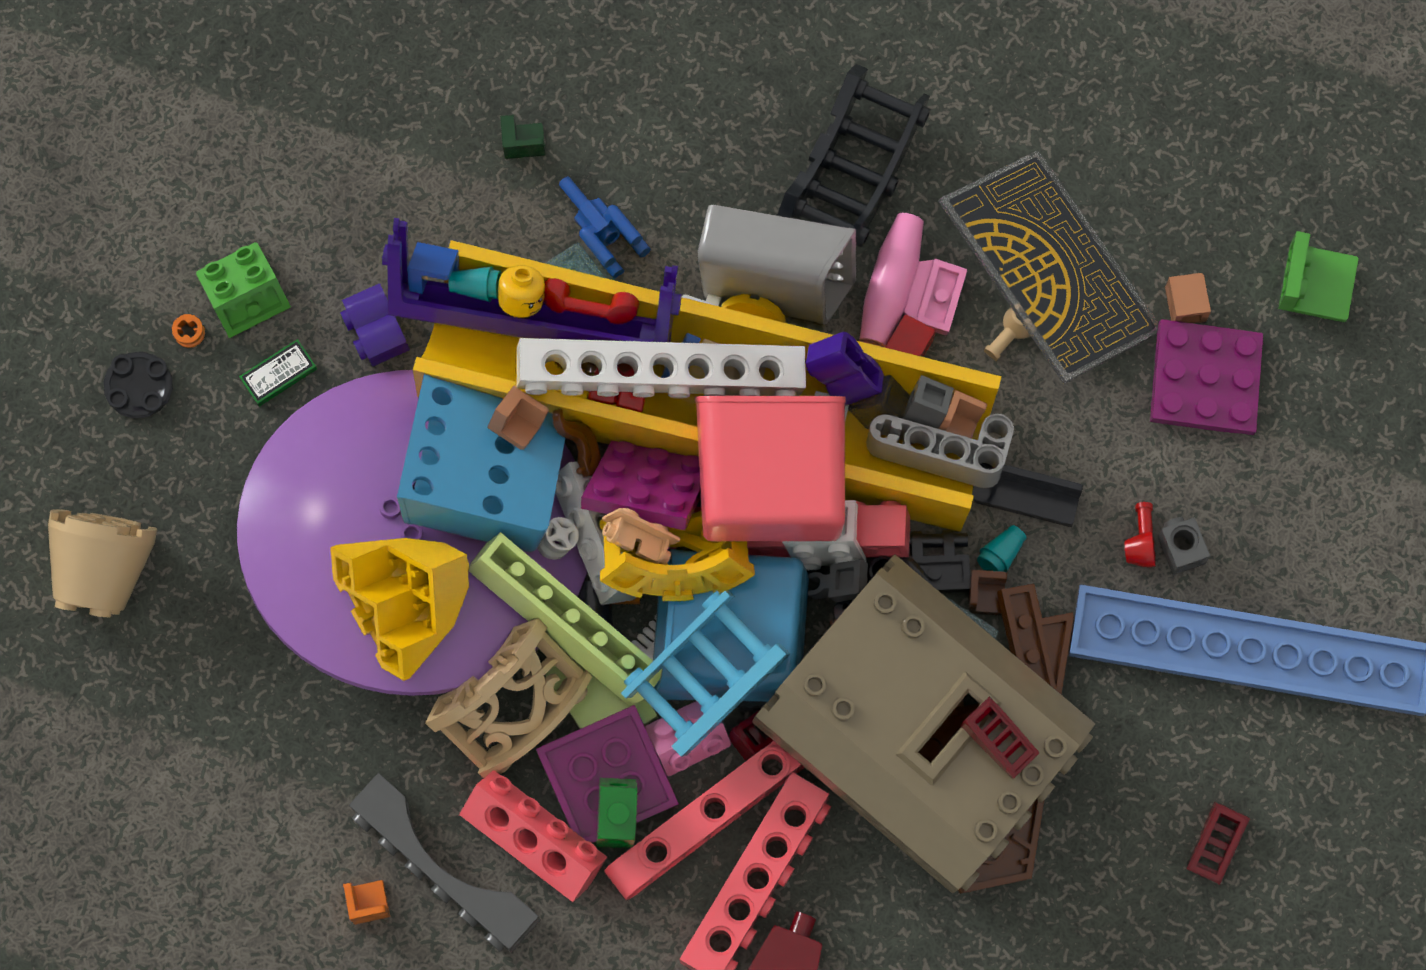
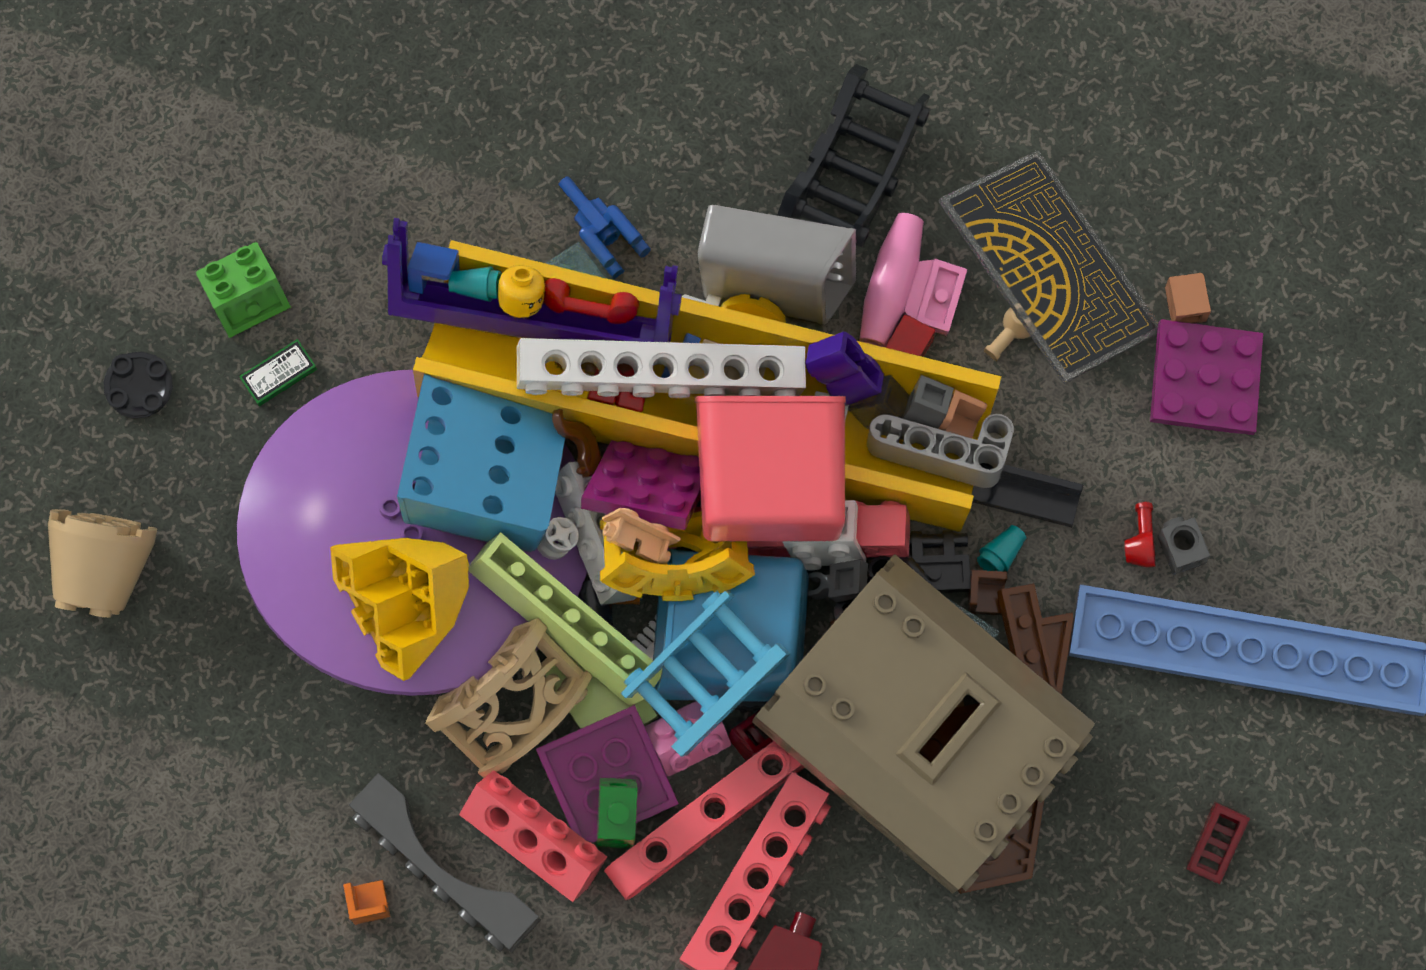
orange bush [172,314,205,348] -> none
dark purple brick [340,283,410,367] -> none
nougat panel [487,386,549,450] -> none
dark green panel [500,115,546,159] -> none
dark red slope [961,696,1040,779] -> none
bright green bracket [1278,231,1358,322] -> none

